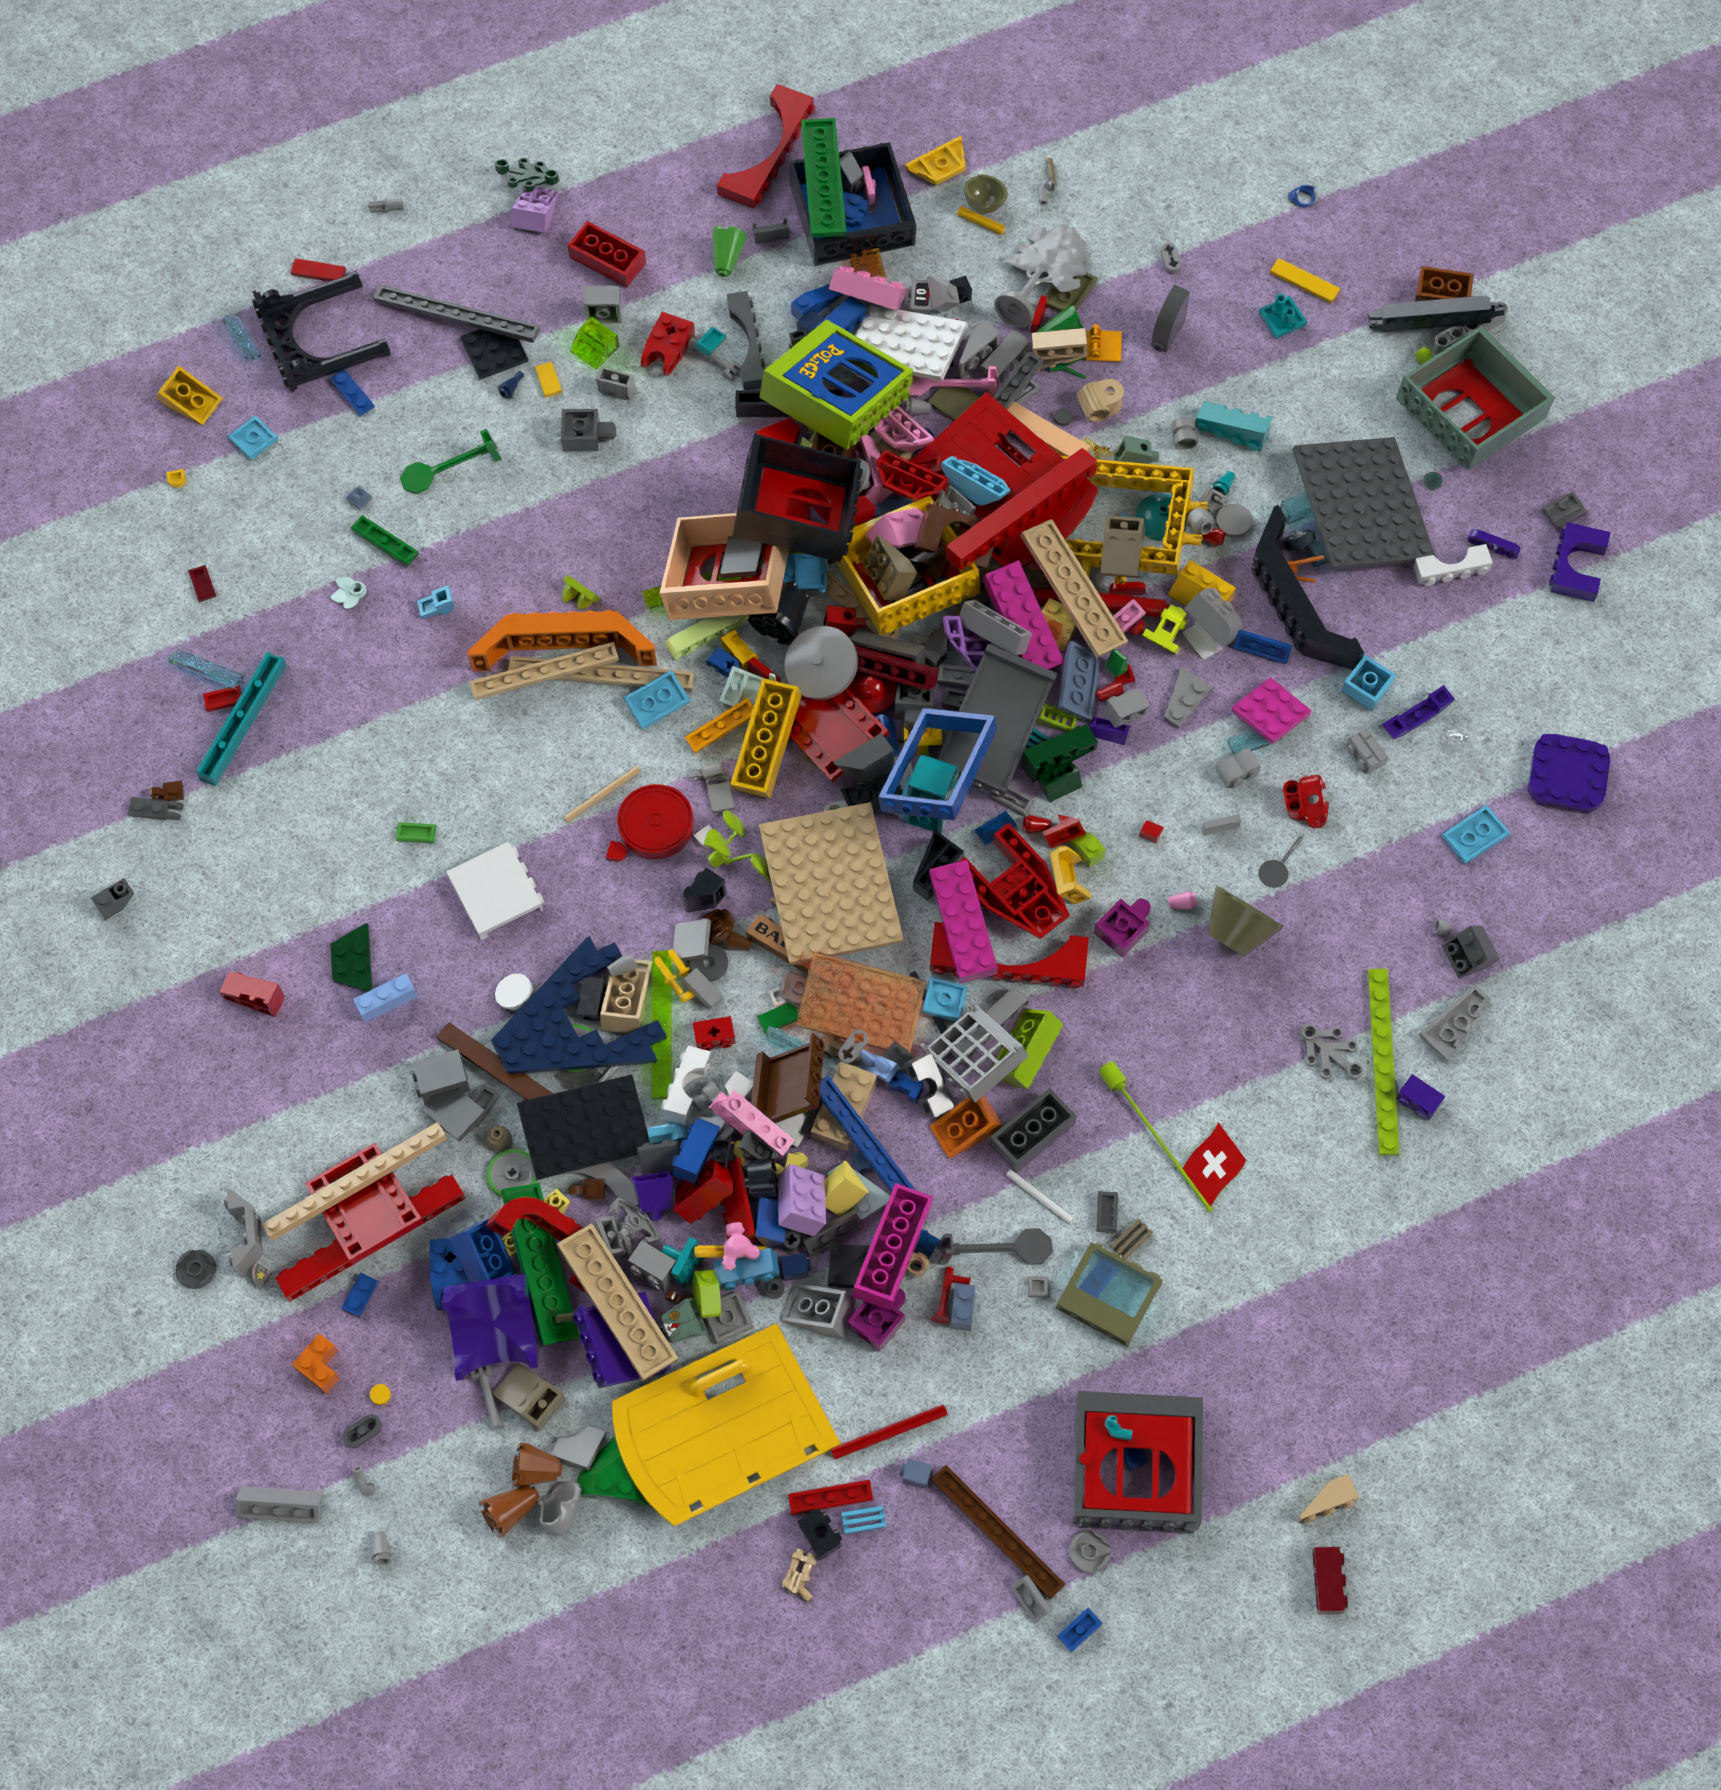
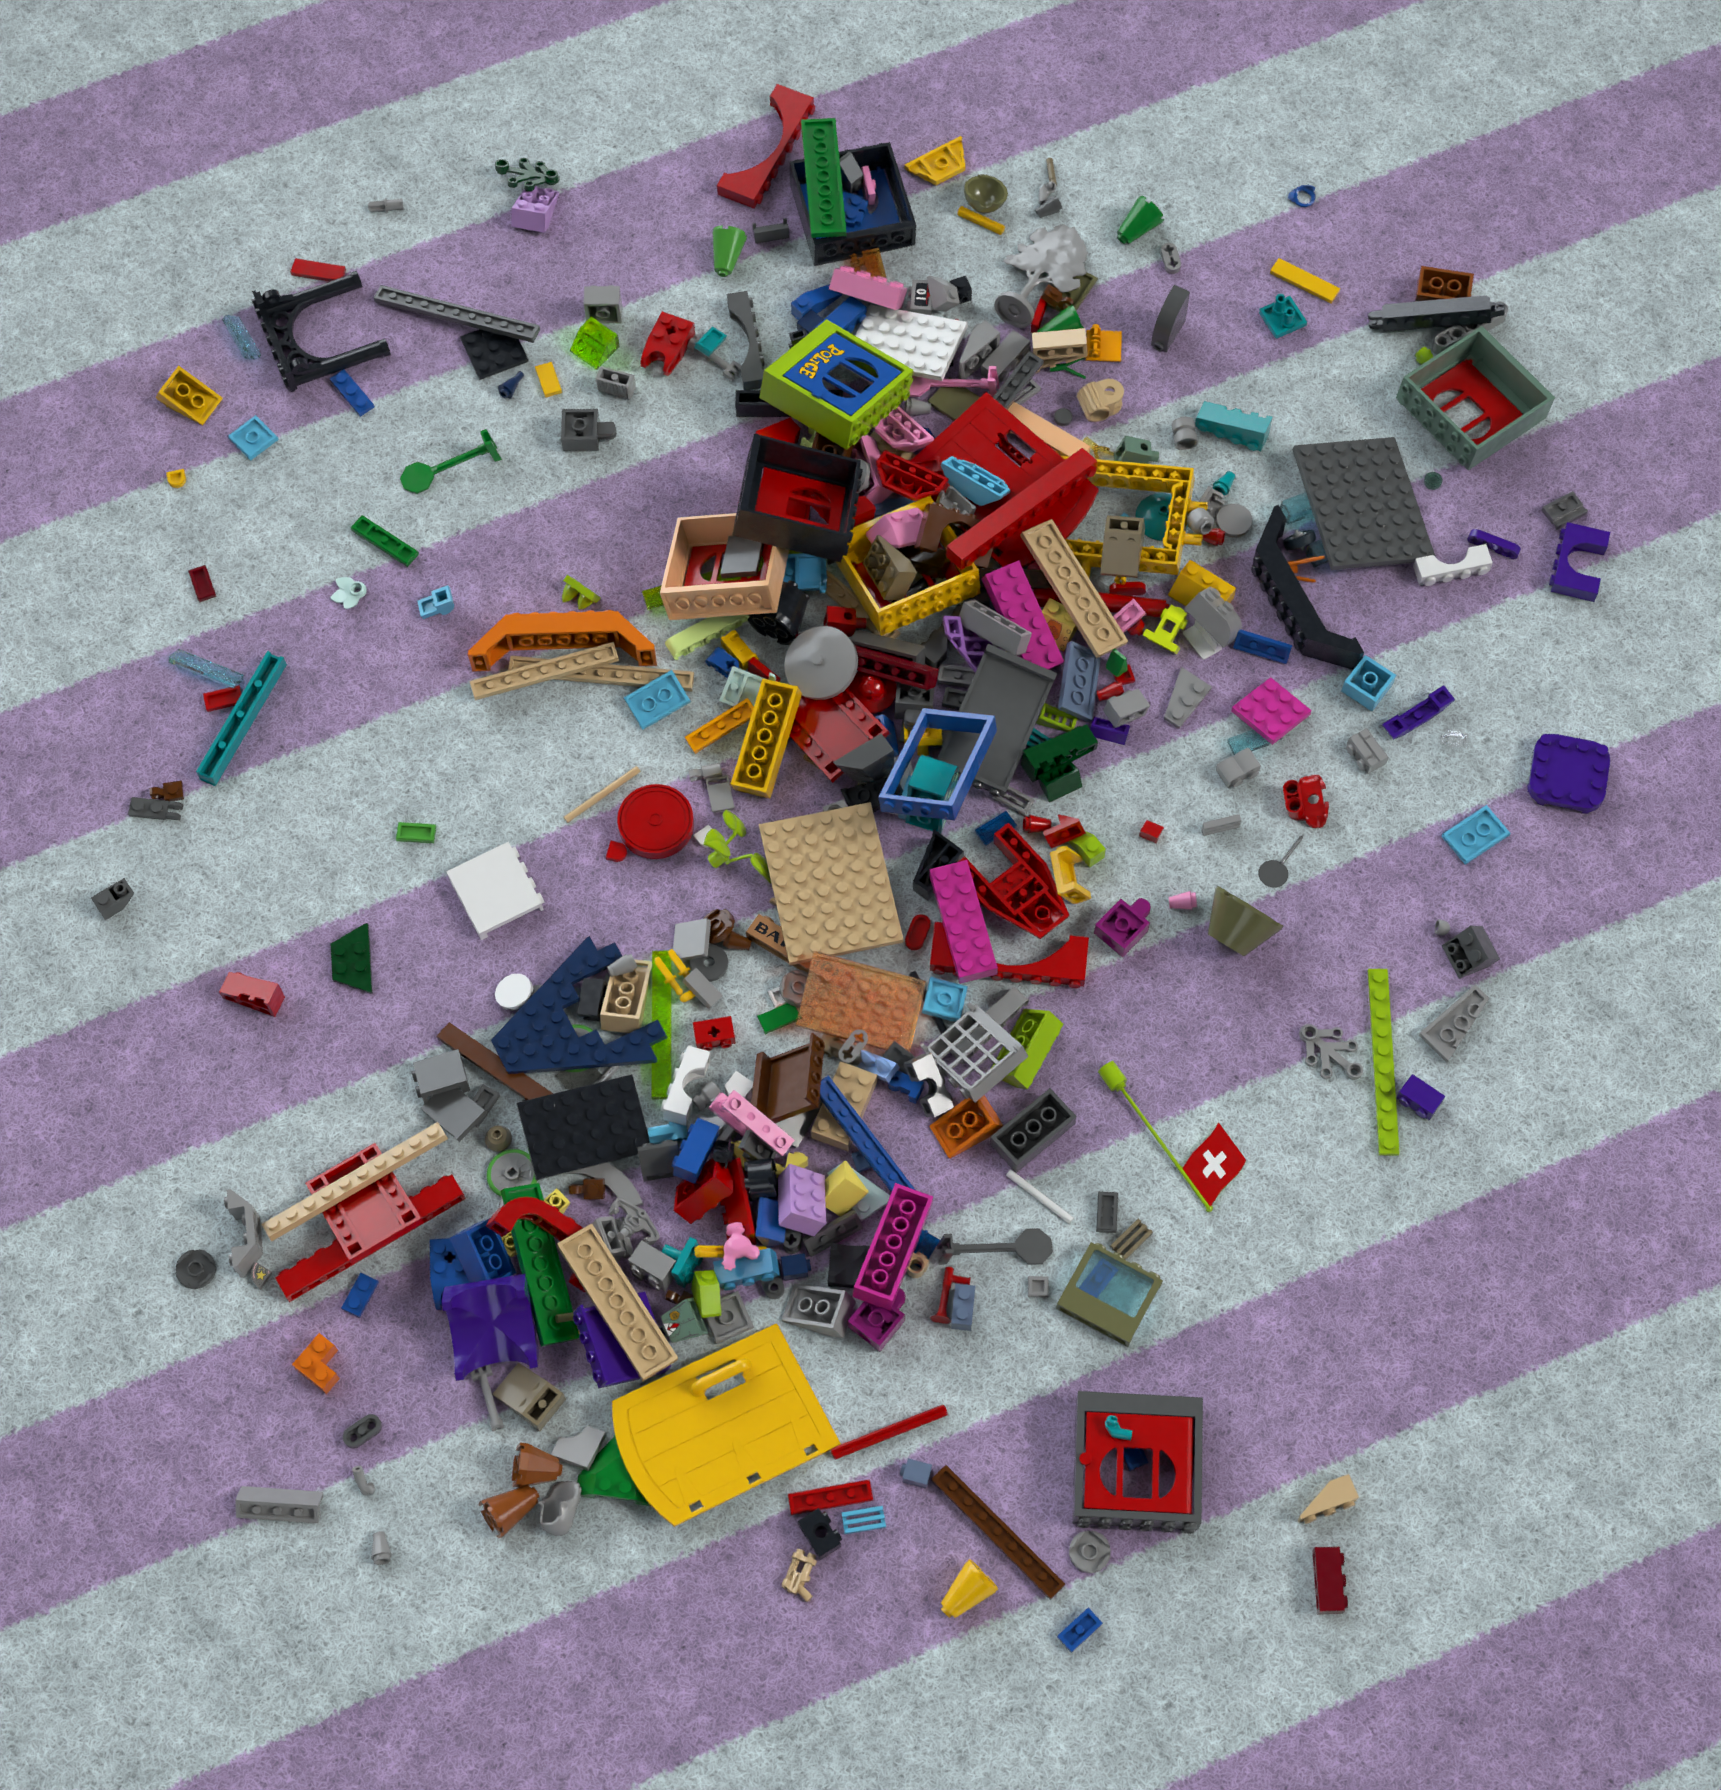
sand blue tile [346,486,372,510] -> none
light blue brick [353,974,418,1023] -> none
yellow tile [370,1384,391,1406] -> none
red brick [567,221,646,288] -> none
dark purple torso [631,1171,673,1221] -> none
black slope [683,867,727,912] -> none
clear light blue hinge [766,1026,808,1051] -> none
light grey plate [1011,1575,1052,1624] -> none
none -> red tile [905,914,931,951]
none -> yellow cone [941,1559,998,1618]
none -> dark grey cone [1035,196,1062,219]
none -> reddish brown plate [1041,284,1074,311]
none -> green cone [1117,196,1164,244]

